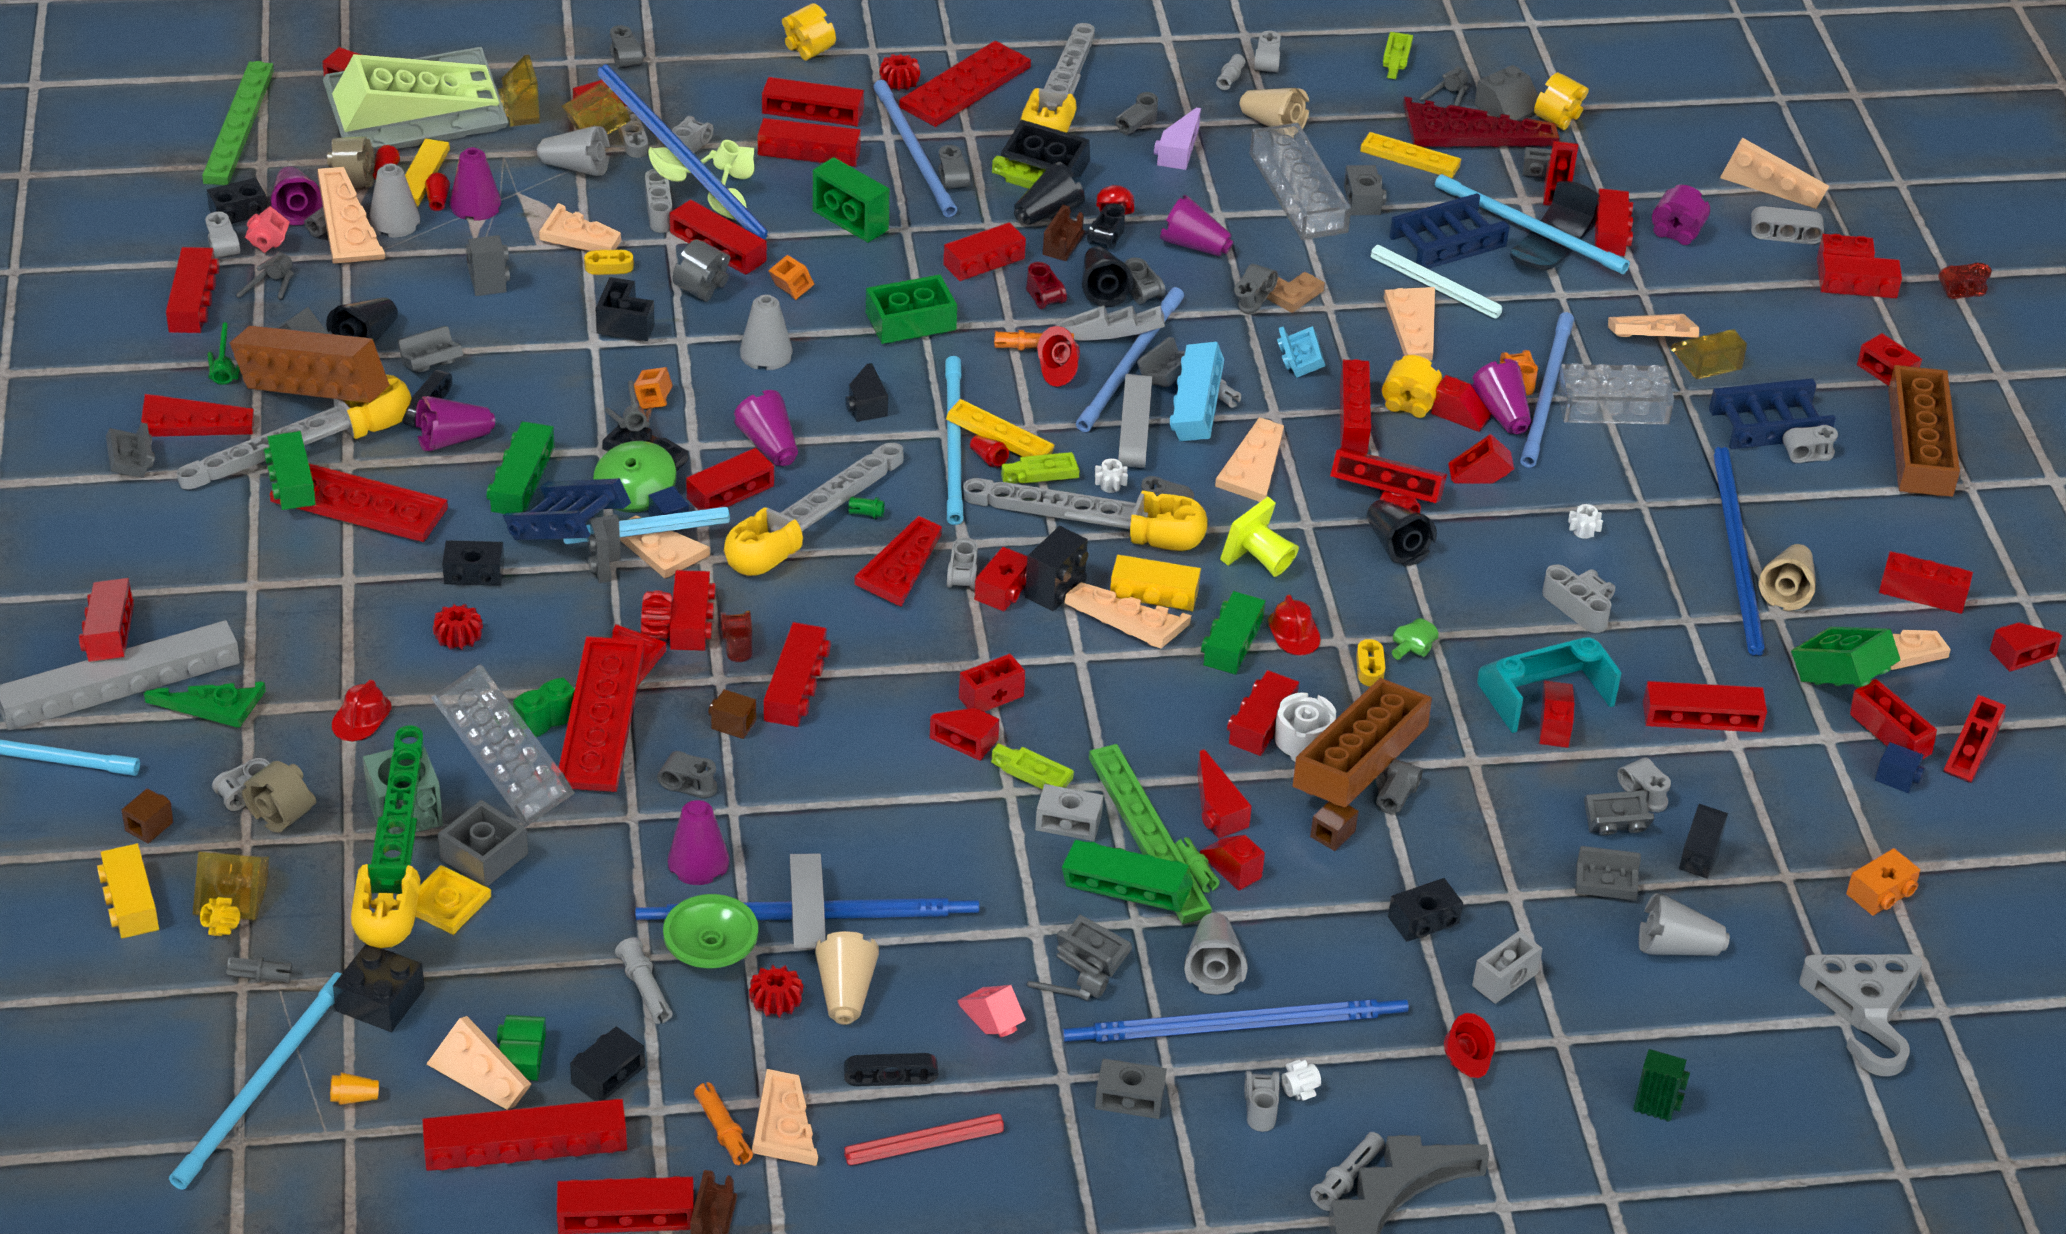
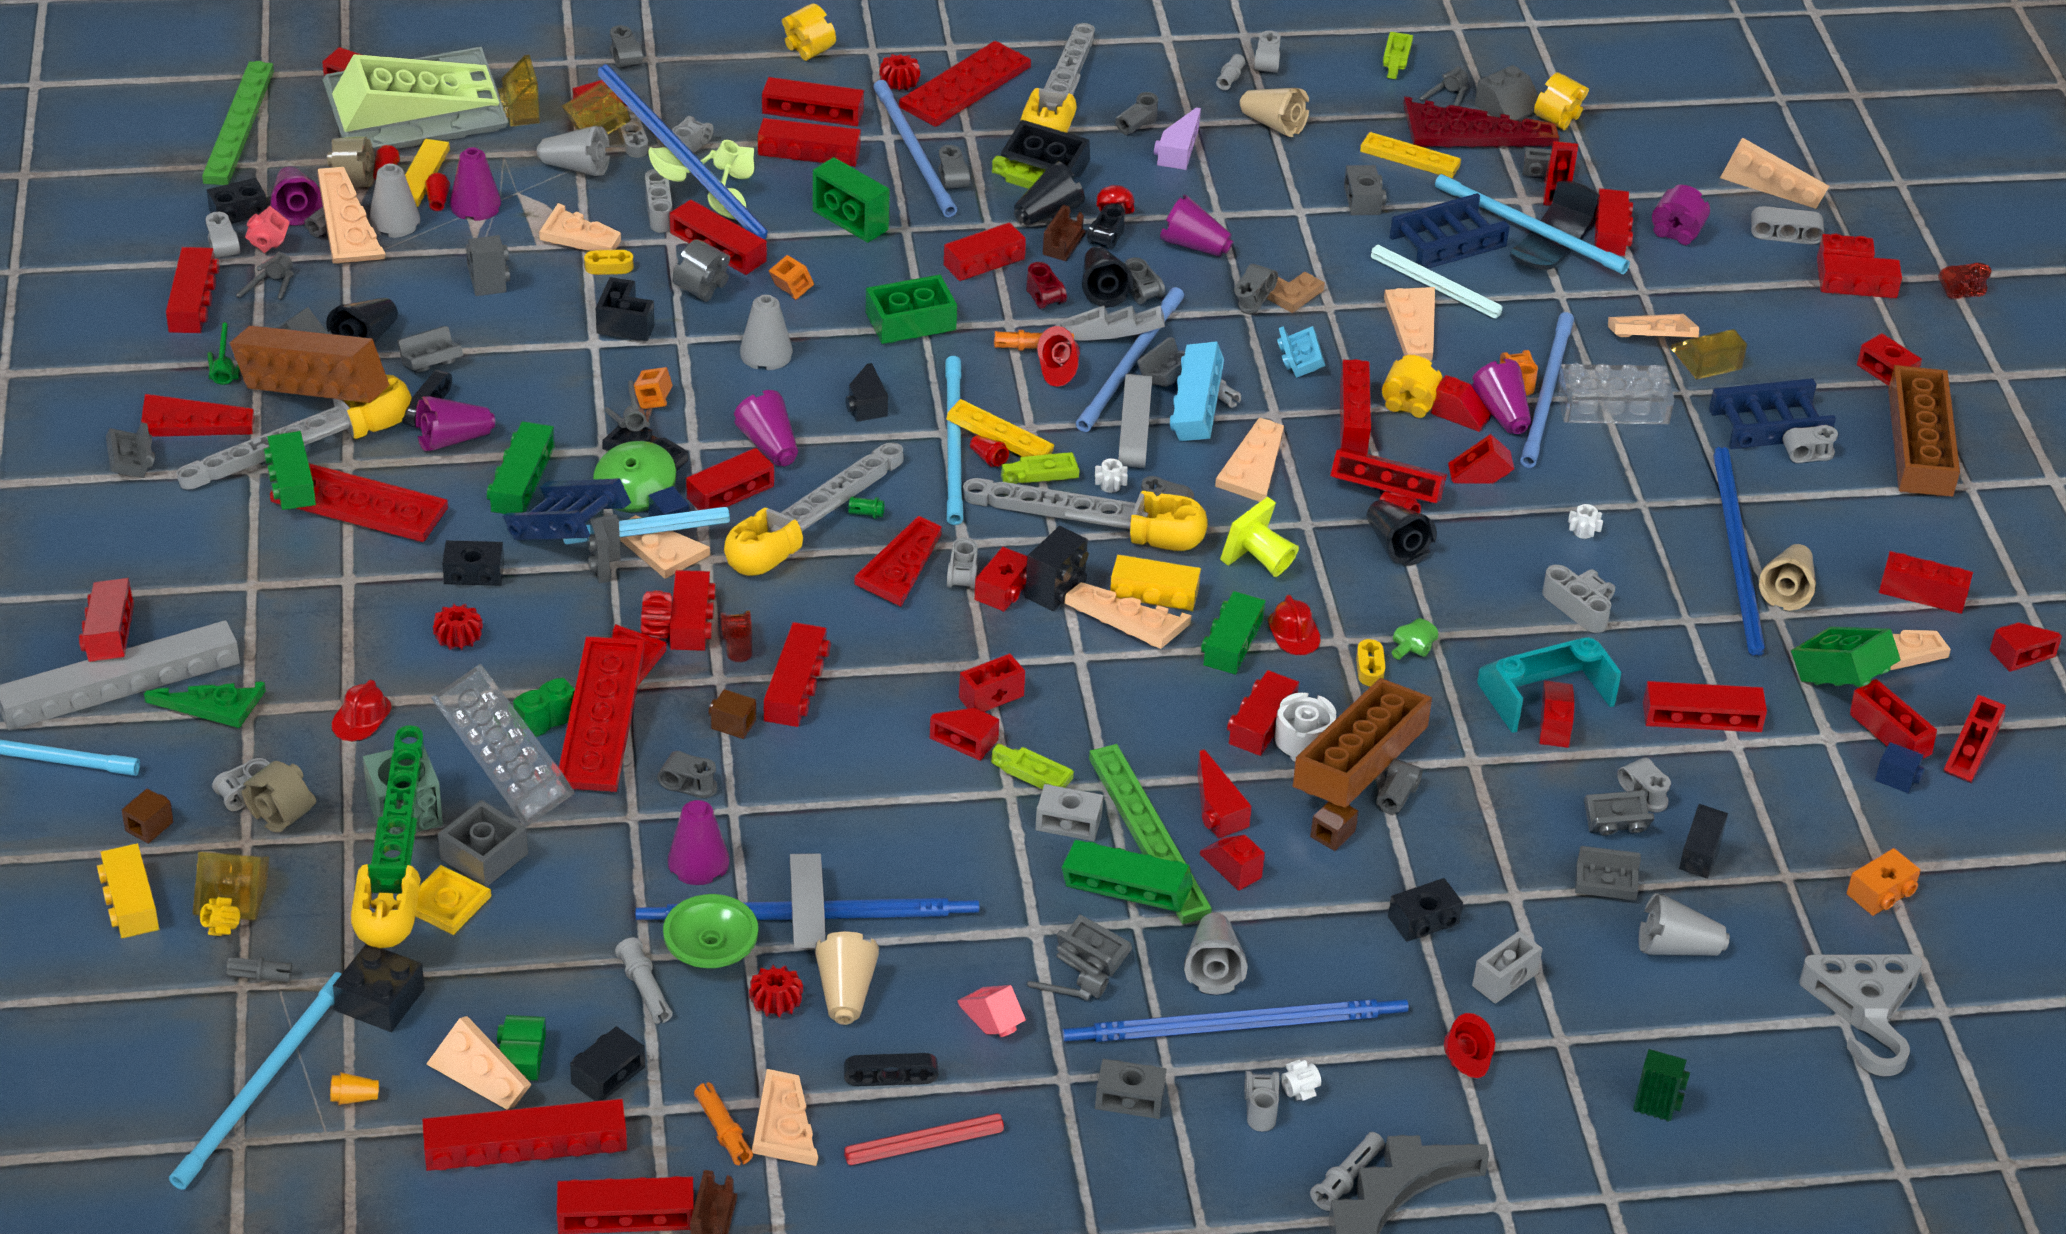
bright green pin [1175,837,1220,893] -> none
clear brick [1250,123,1351,240] -> none

